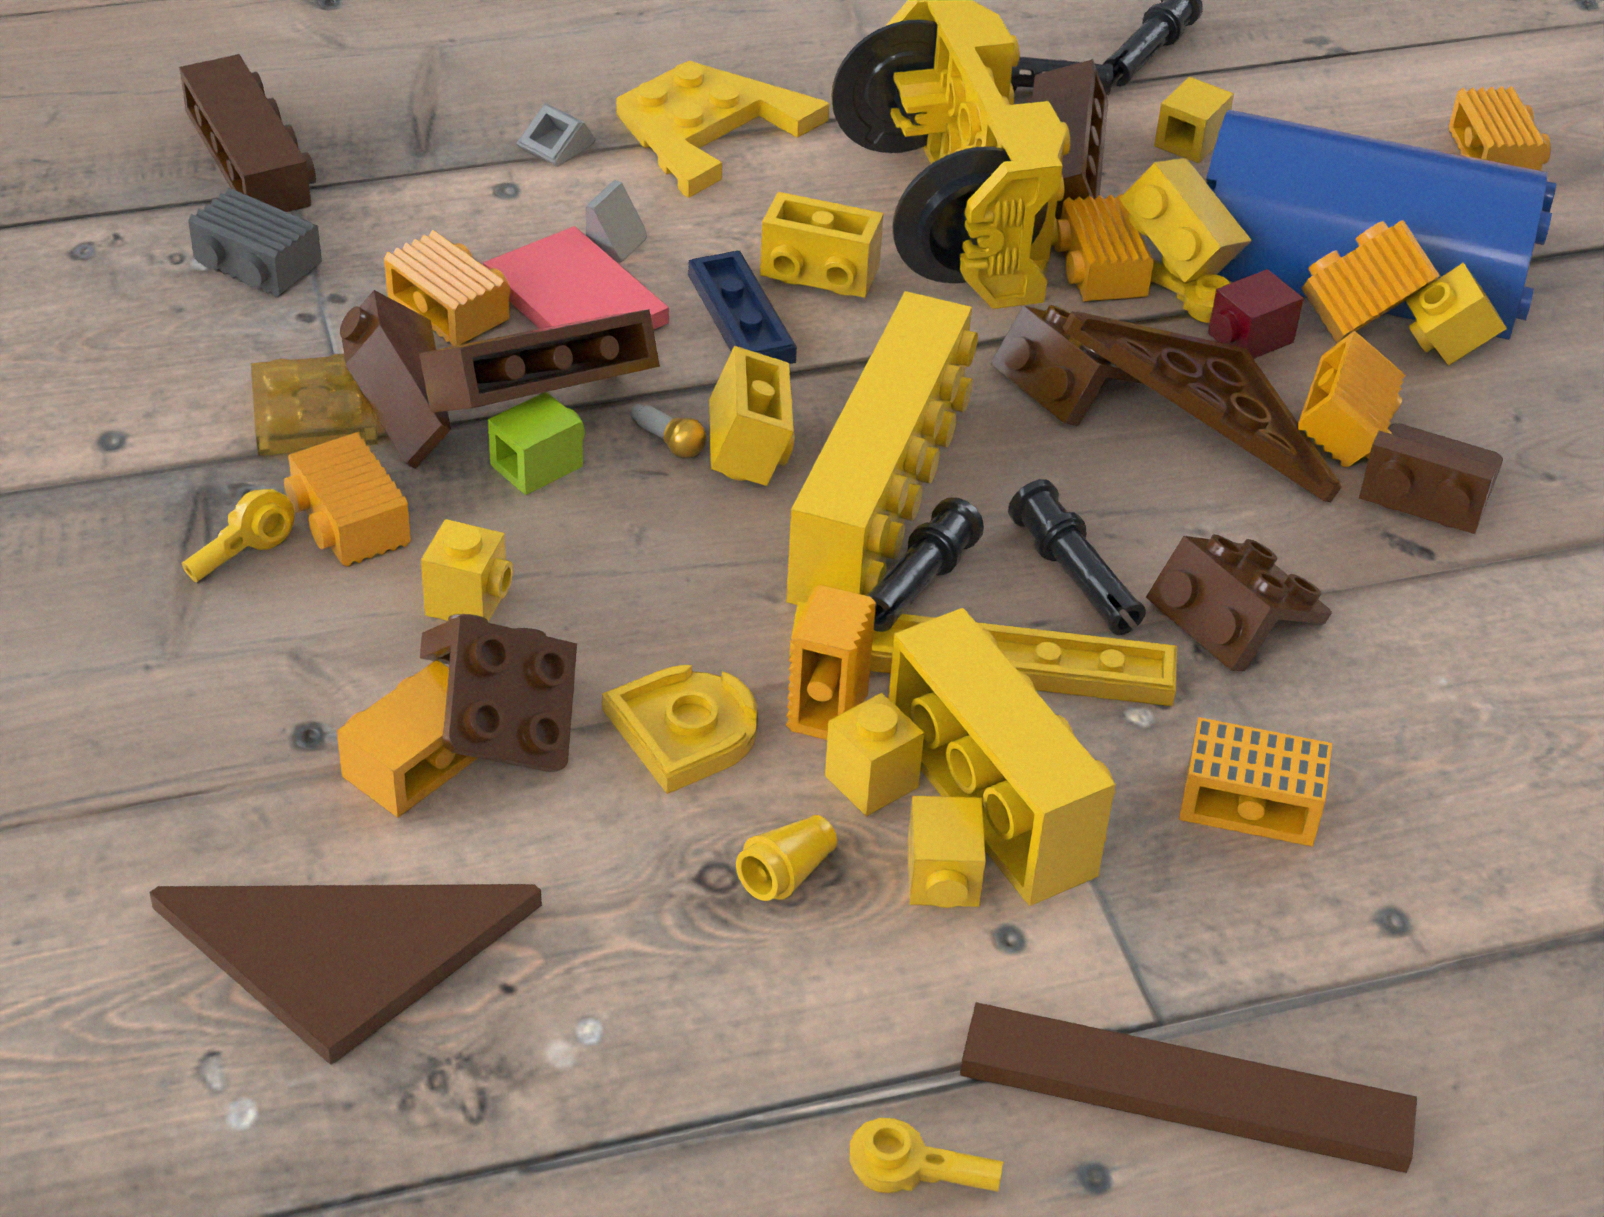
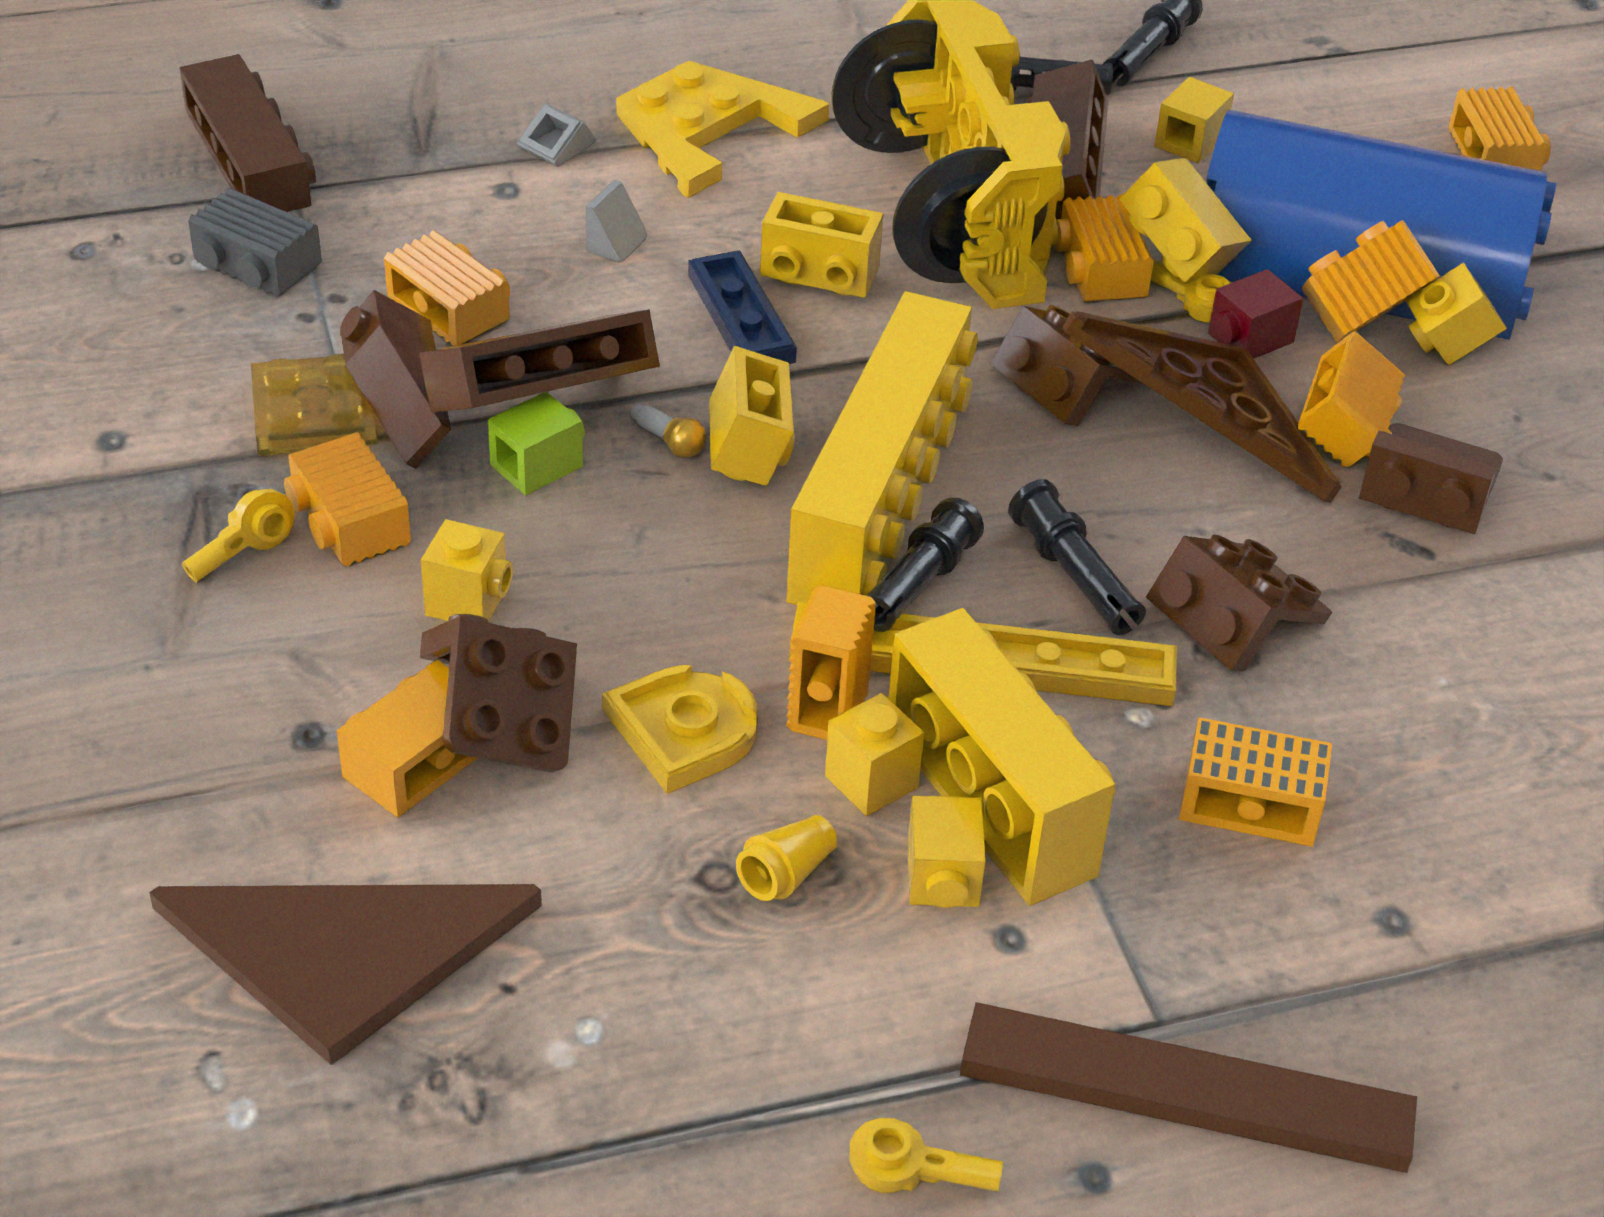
coral tile [483,226,669,330] -> none

